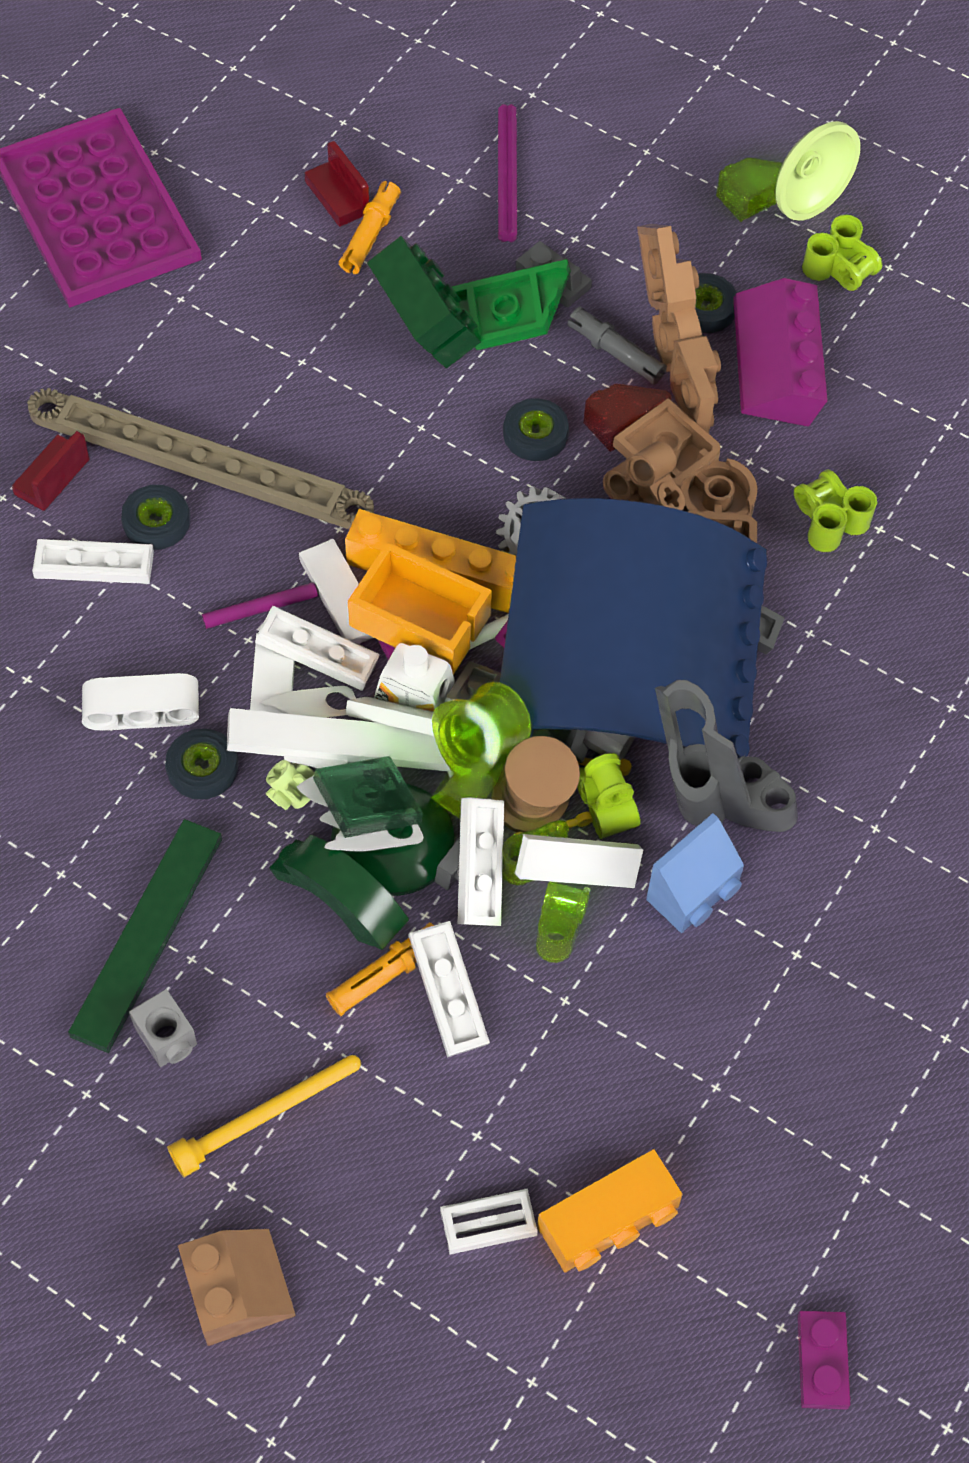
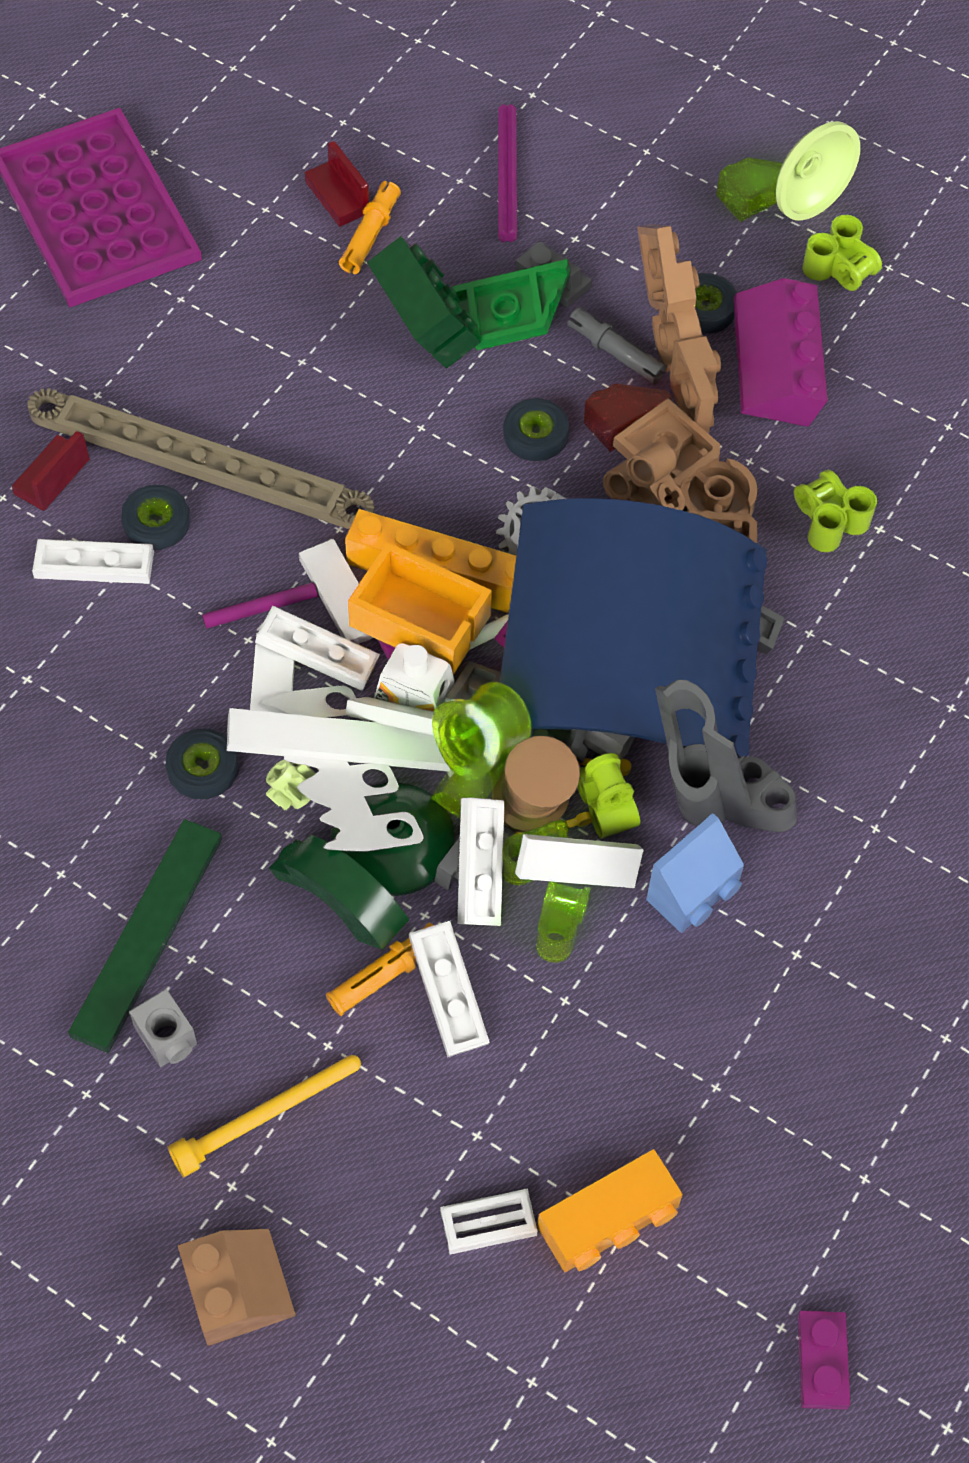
white beam [82,673,199,731] -> none
clear green tile [313,756,423,838] -> none

